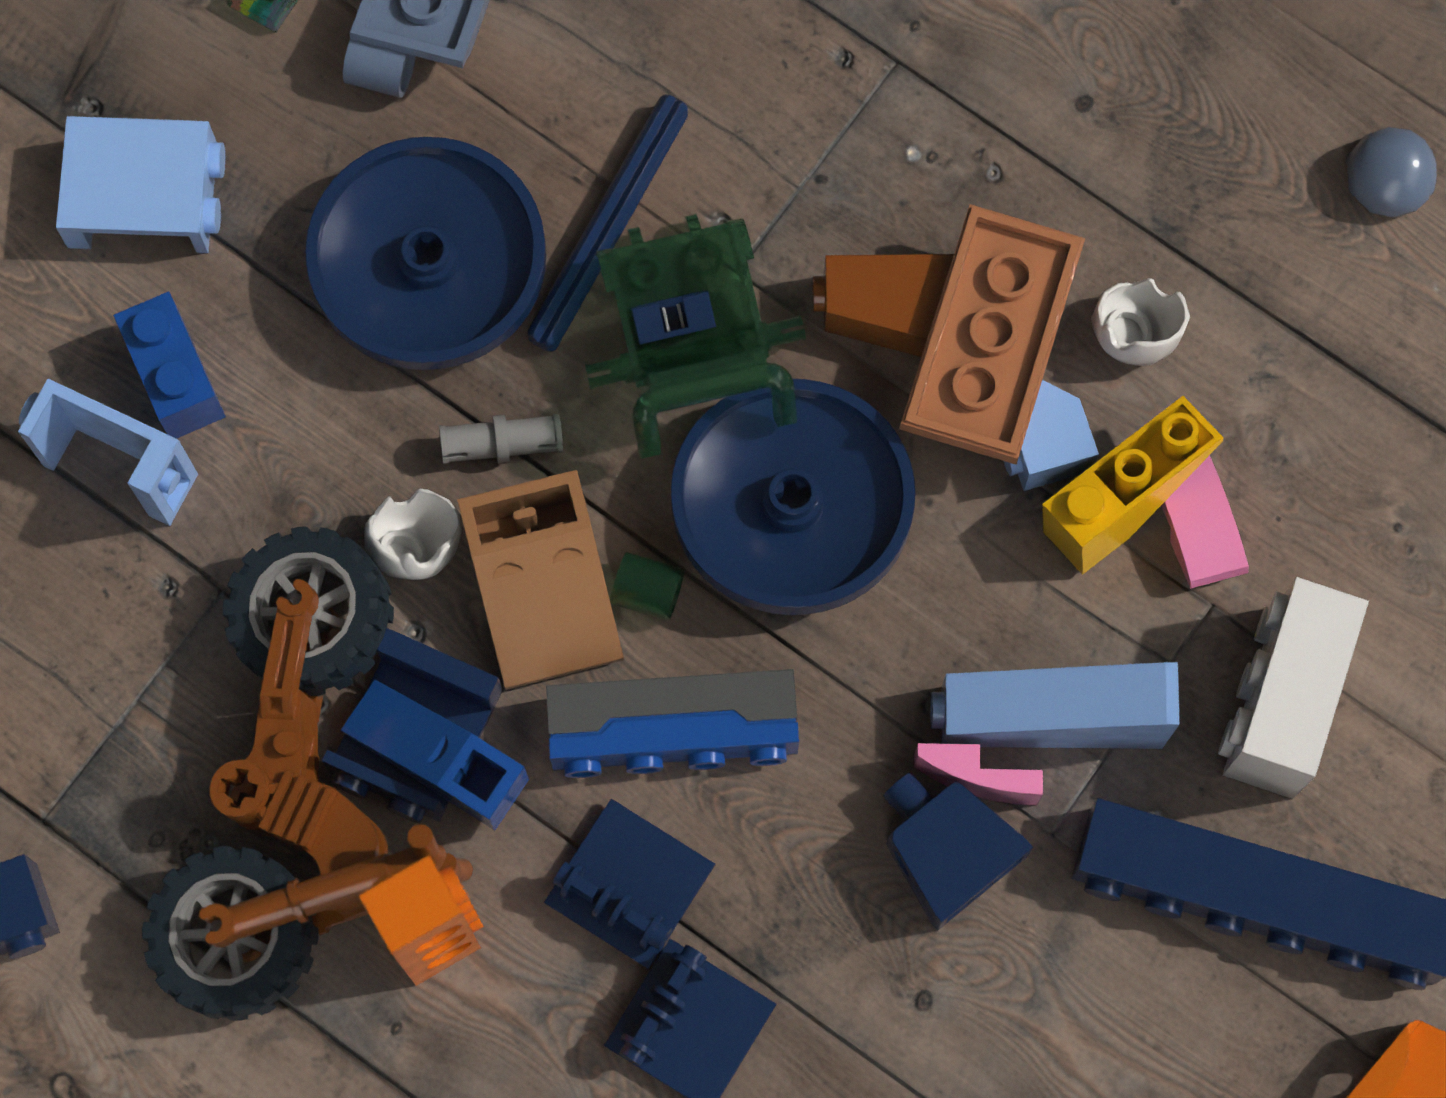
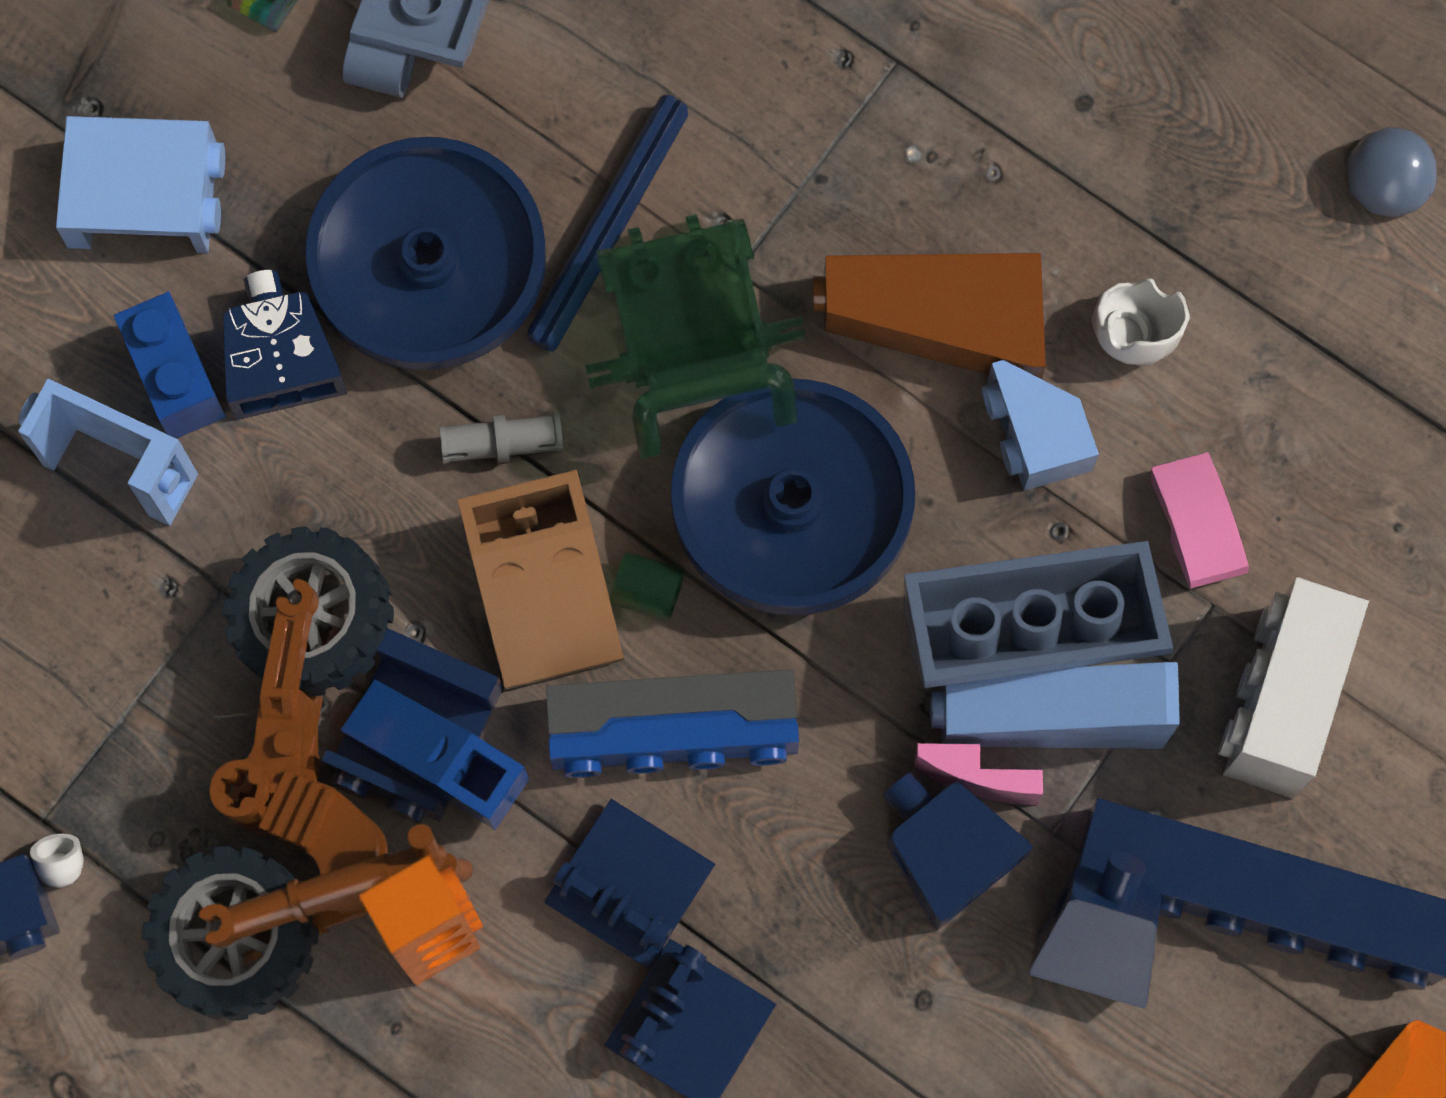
white hair [364,489,462,580] -> none
dark blue piece [630,290,716,344] -> none
nougat tile [899,204,1085,465] -> none
yellow slope [1042,396,1224,575] -> none
none -> white hinge [30,833,84,888]
none -> dark blue torso [223,270,347,420]
none -> sand blue slope [903,541,1173,688]
none -> dark blue torso [1029,851,1162,1009]

